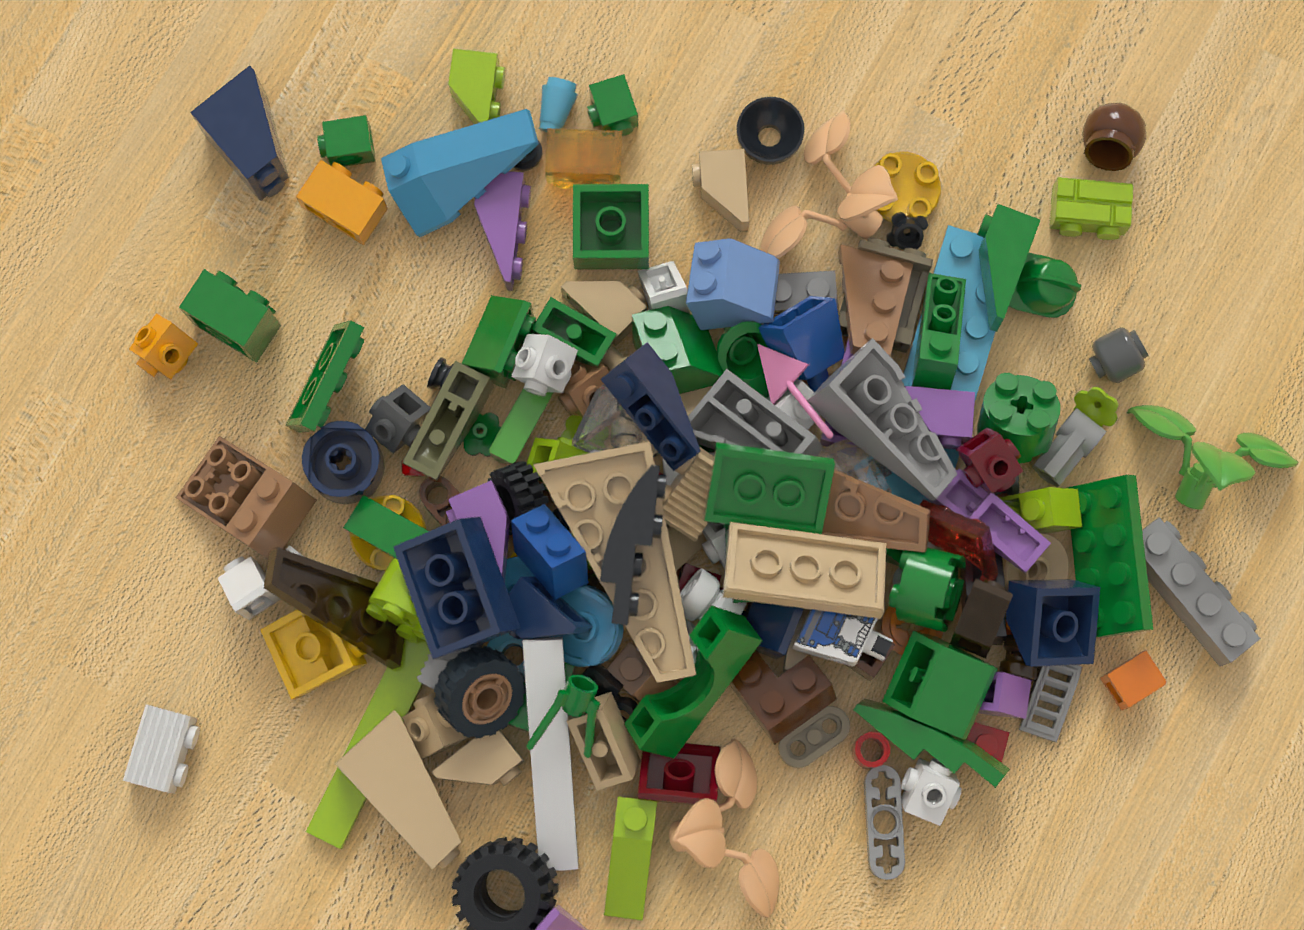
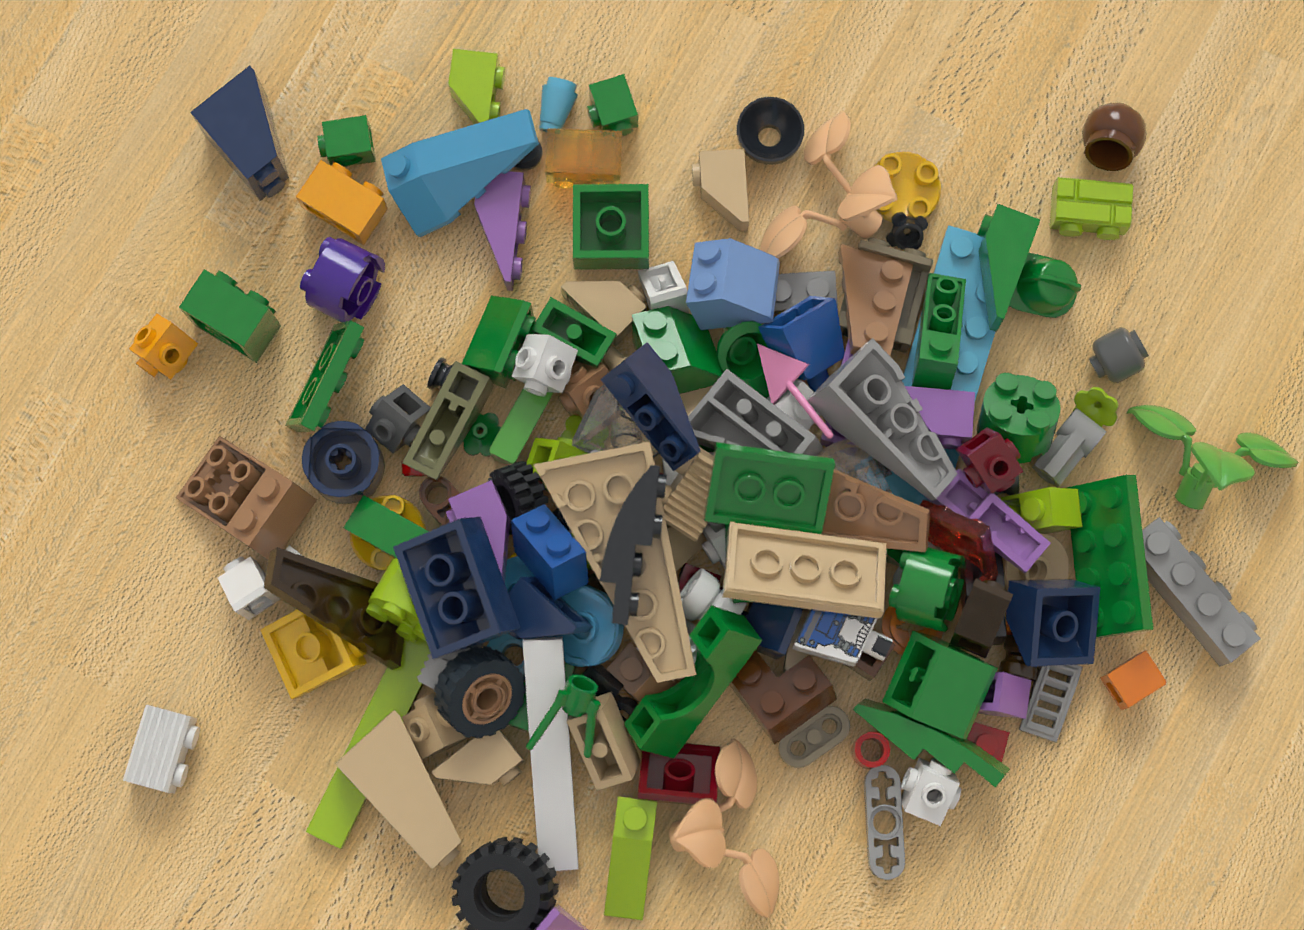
none -> dark purple brick [300,237,385,323]

